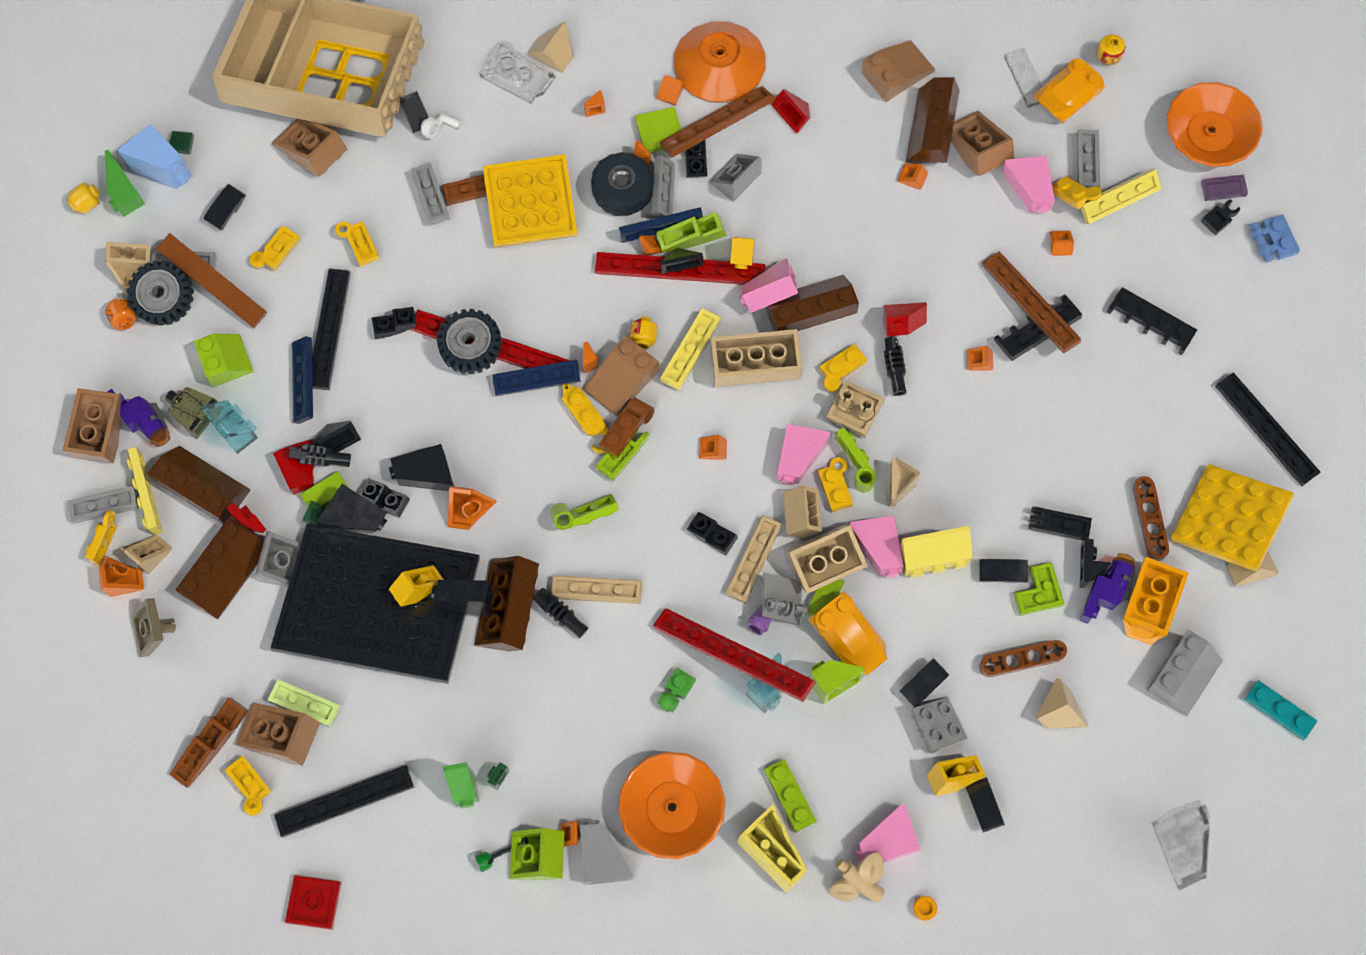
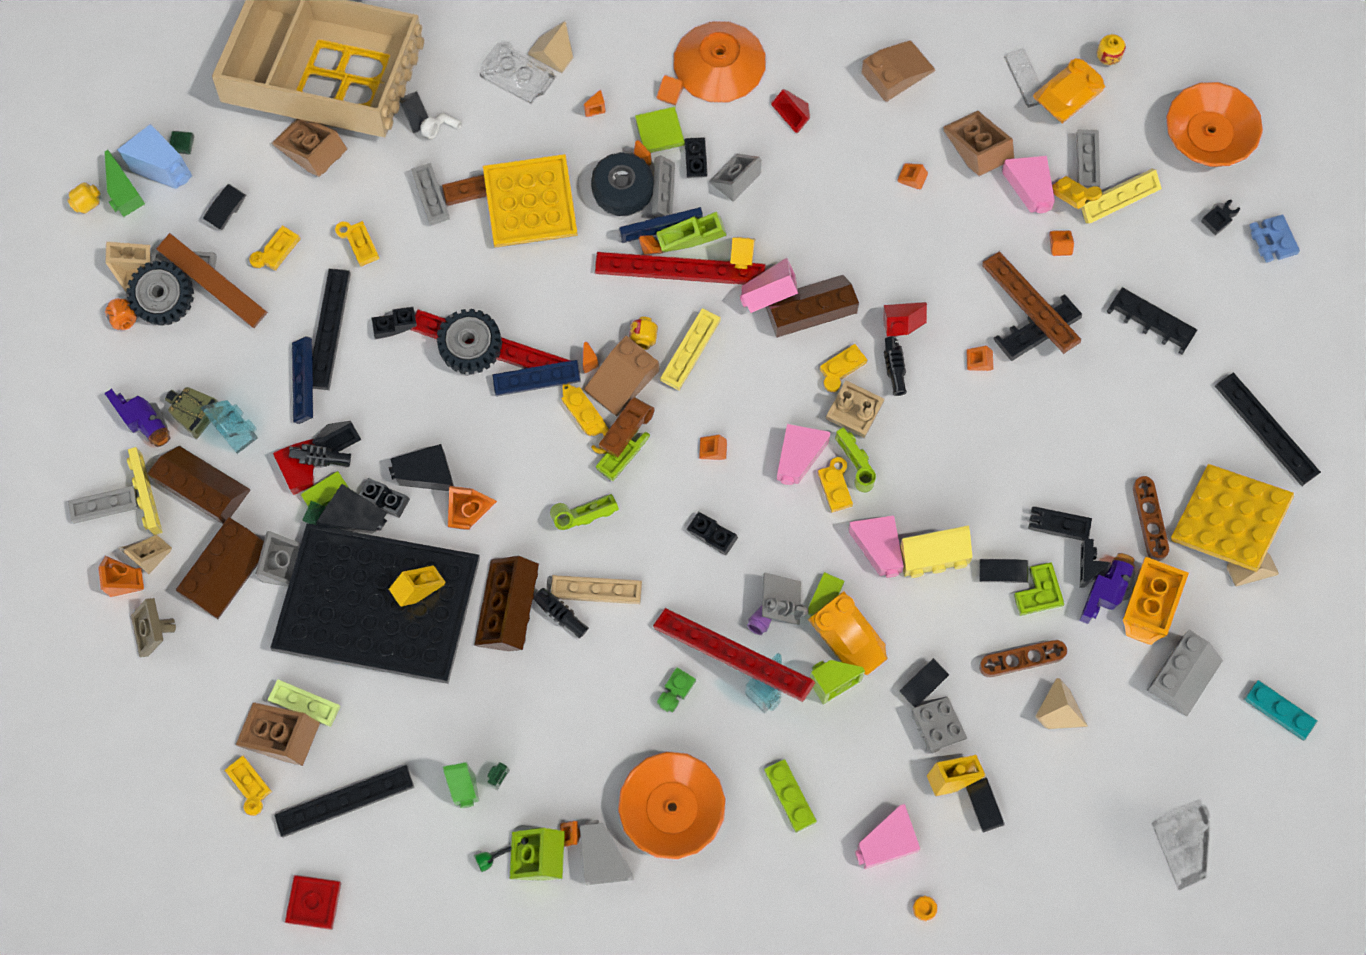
medium nougat slope [62,388,121,464] -> none
yellow hinge [85,510,118,566] -> none
dark orange slope [170,697,249,788] -> none
lime slope [194,333,254,387] -> none
red slope [227,503,266,533] -> none
black slope [431,580,494,618] -> none
dark orange tile [660,86,774,158] -> none
black slope [661,248,704,274] -> none
tan brick [711,329,802,387] -> none
tan tile [725,515,782,604] -> none
light yellow wedge [737,804,807,893] -> none
tan brick [783,486,822,538] -> none
tan slope [784,524,868,594] -> none
tan plant [829,851,885,902] -> none
tan slope [890,458,921,507] -> none
reddish brown slope [906,77,960,163] -> none
clear purple tile [1201,174,1248,201] -> none

